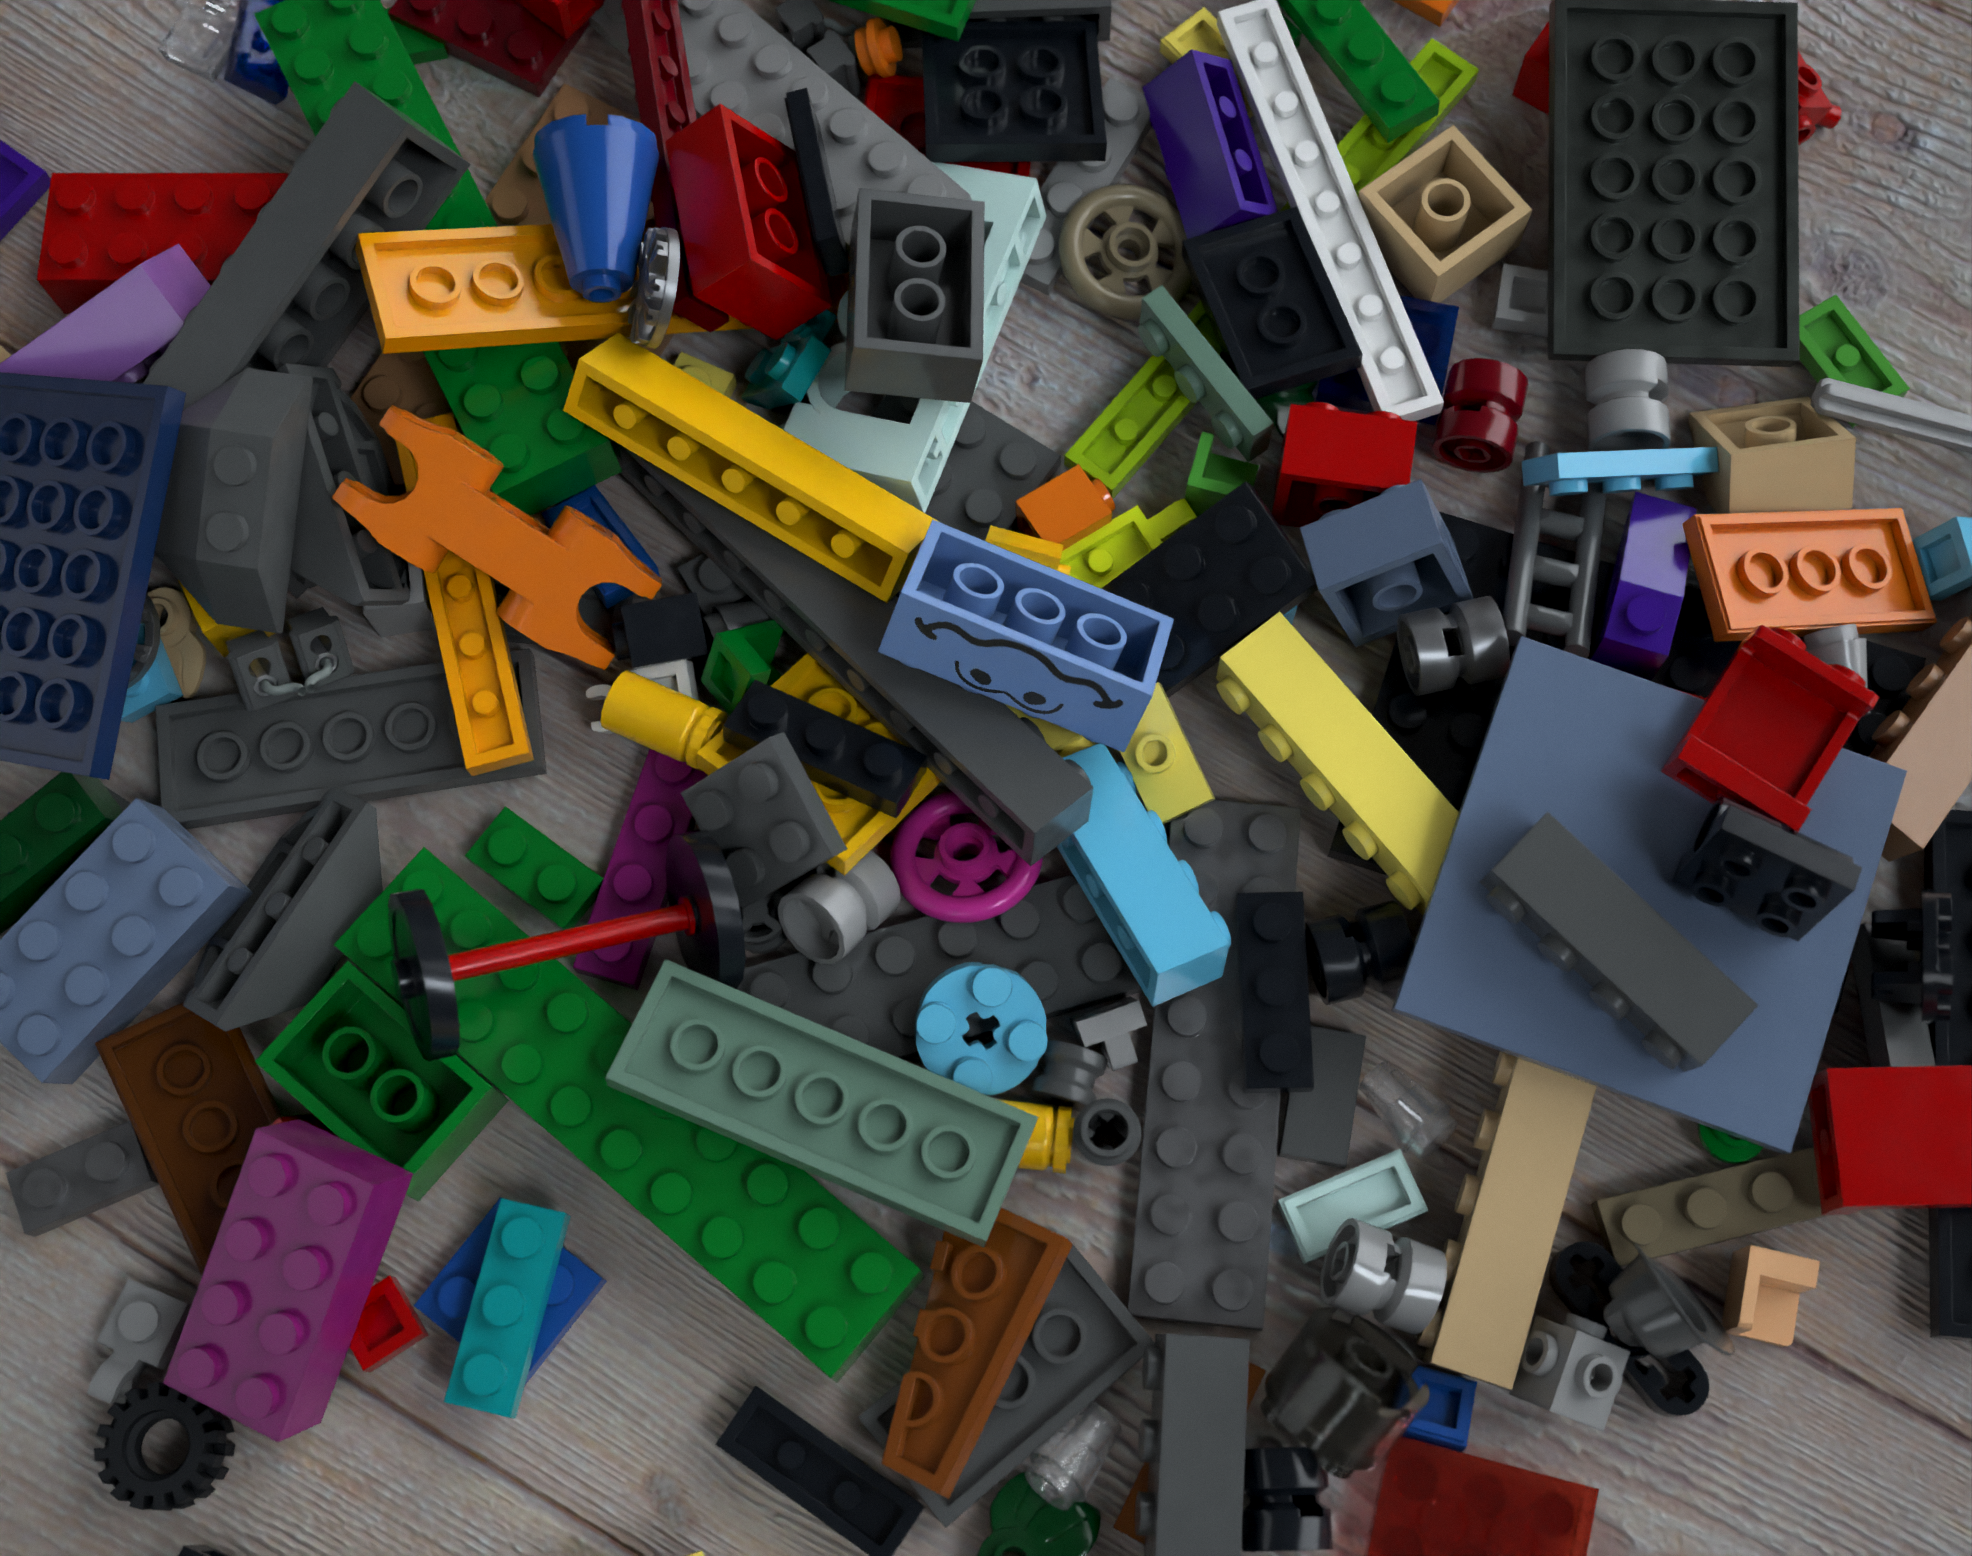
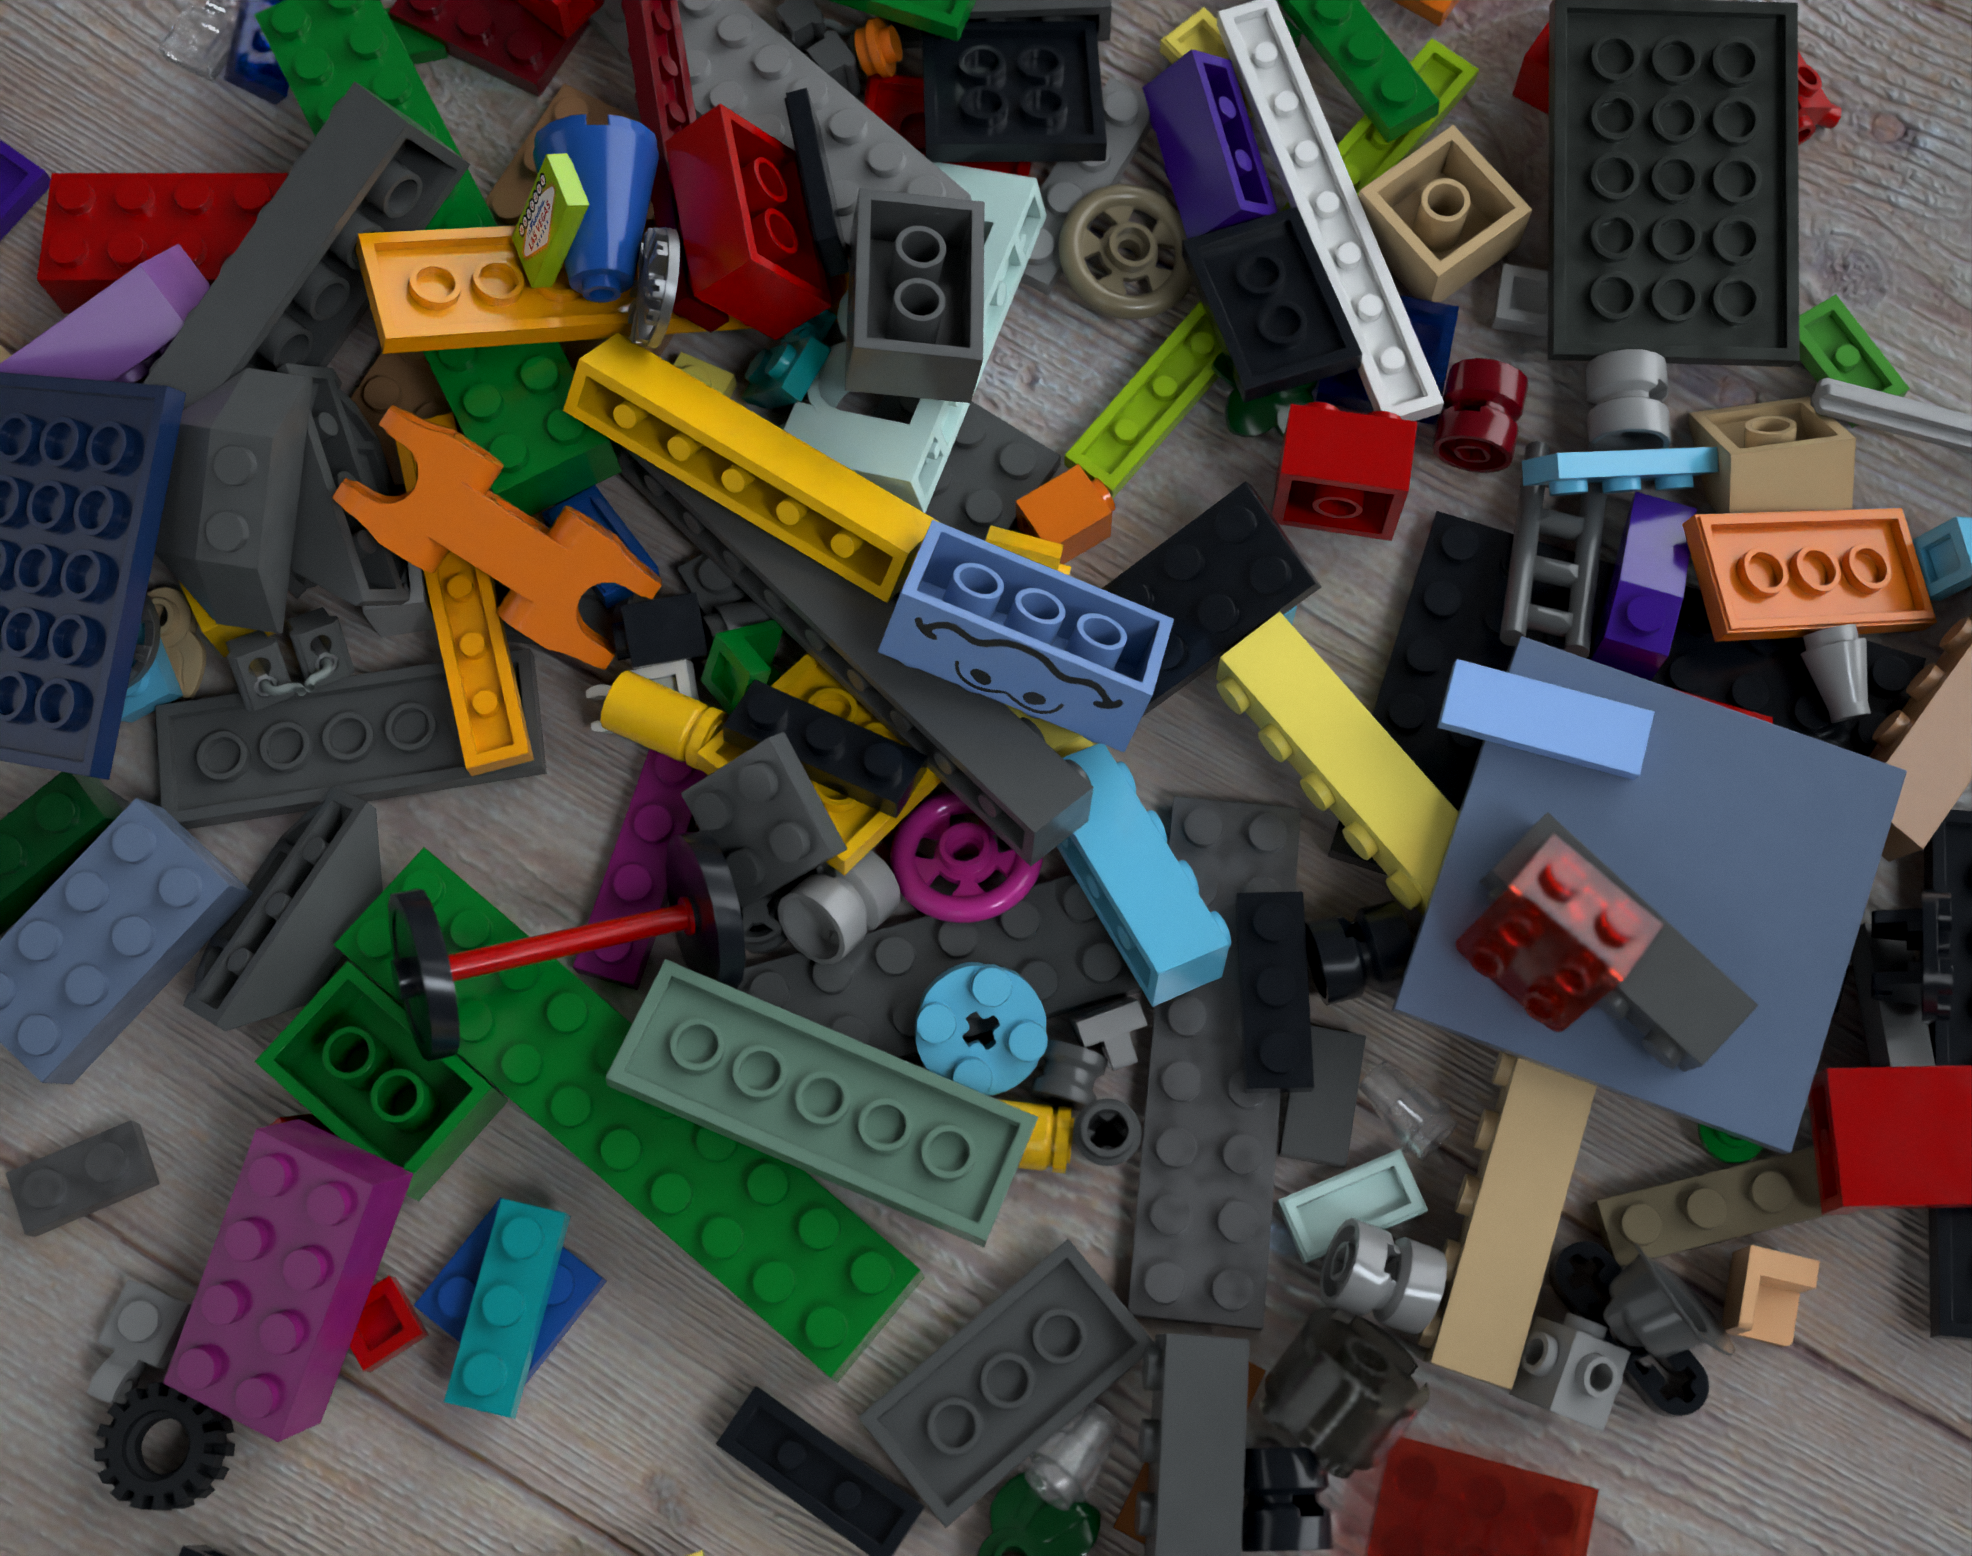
reddish brown tile [95,1001,282,1276] -> none
green plate [465,806,604,930] -> none
dark orange wing [881,1208,1073,1499] -> none
neon yellow plate [1060,498,1197,589] -> none
light yellow plate [1120,682,1215,824] -> none
sand green plate [1138,285,1274,462] -> none
bright green panel [1185,431,1259,517] -> none
sand blue brick [1300,479,1473,647] -> none
blue tile [1394,1363,1477,1454] -> none
flat silver wheel [1397,596,1510,696] -> none
red panel [1661,625,1879,832] -> none
black plate [1672,796,1863,941] -> none
none -> lime tile [512,153,590,288]
none -> light blue tile [1437,659,1655,780]
none -> clear red bracket [1455,833,1664,1032]

